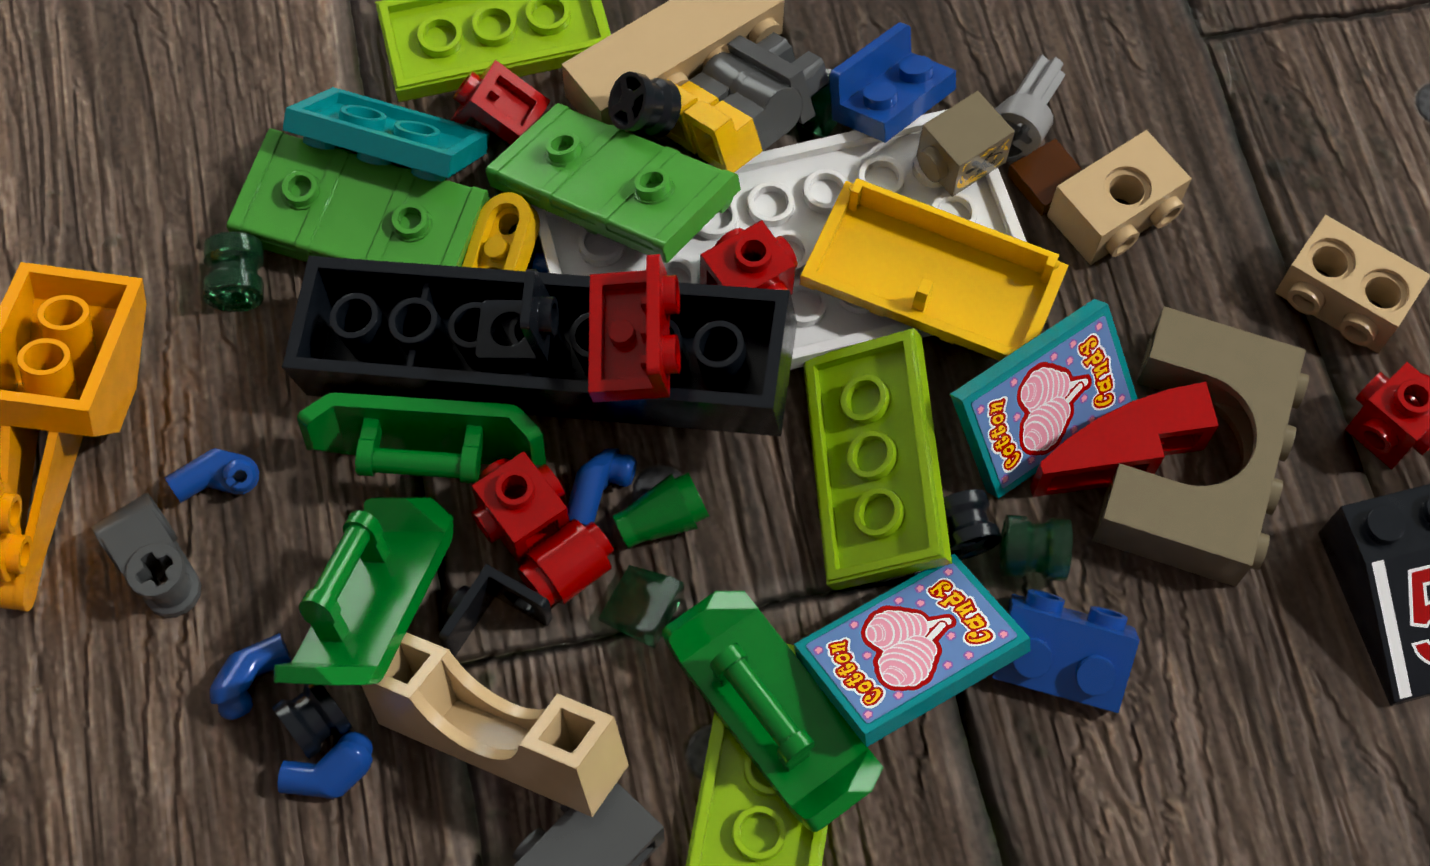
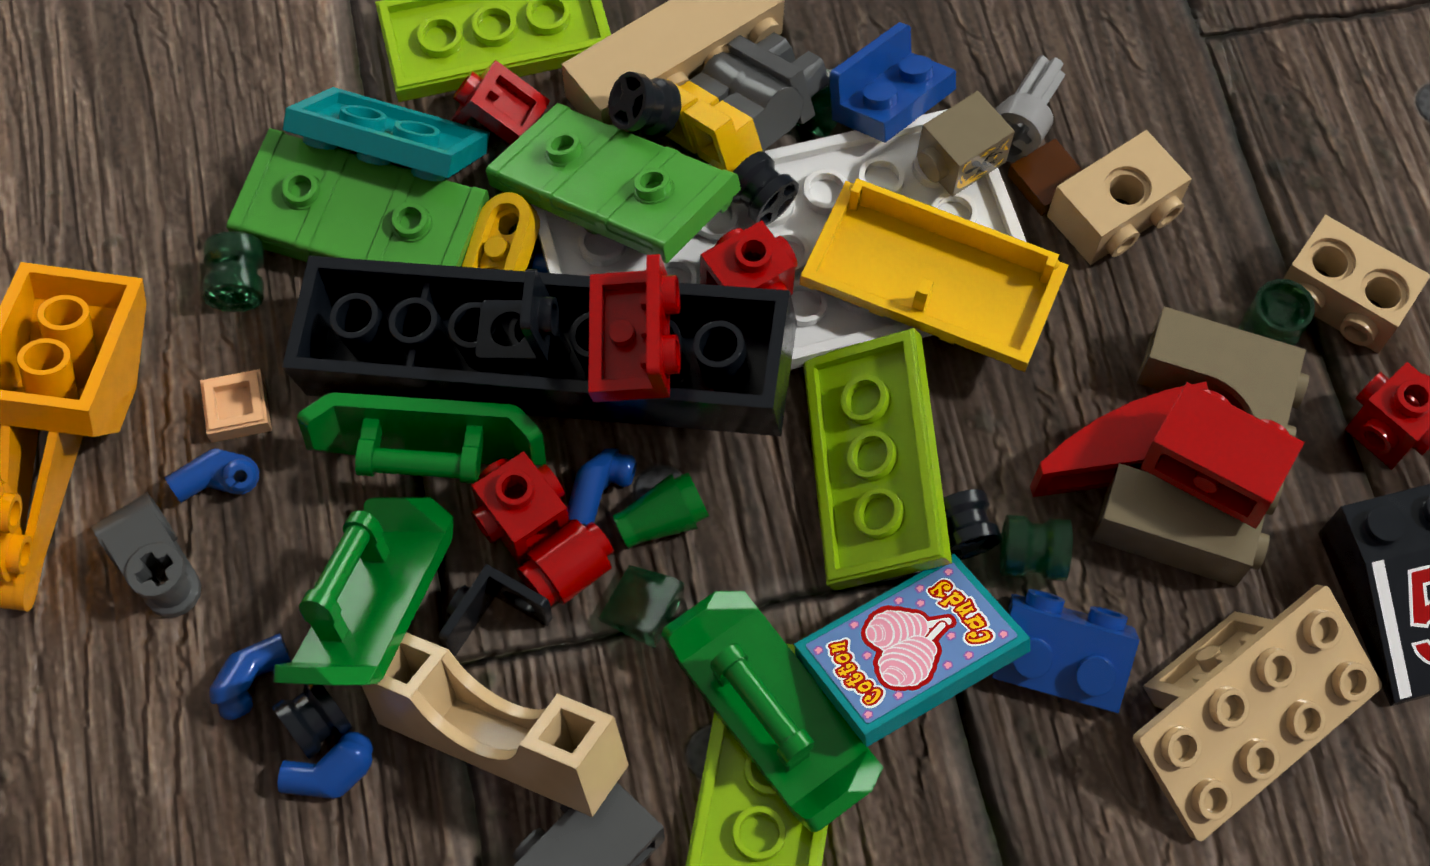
tile [950,299,1138,499] -> none
none -> light nougat tile [200,369,272,443]
none -> black wheel [732,151,799,225]
none -> tan bracket [1133,584,1382,841]
none -> red brick [1141,382,1305,529]
none -> clear green wheel [1239,279,1315,346]

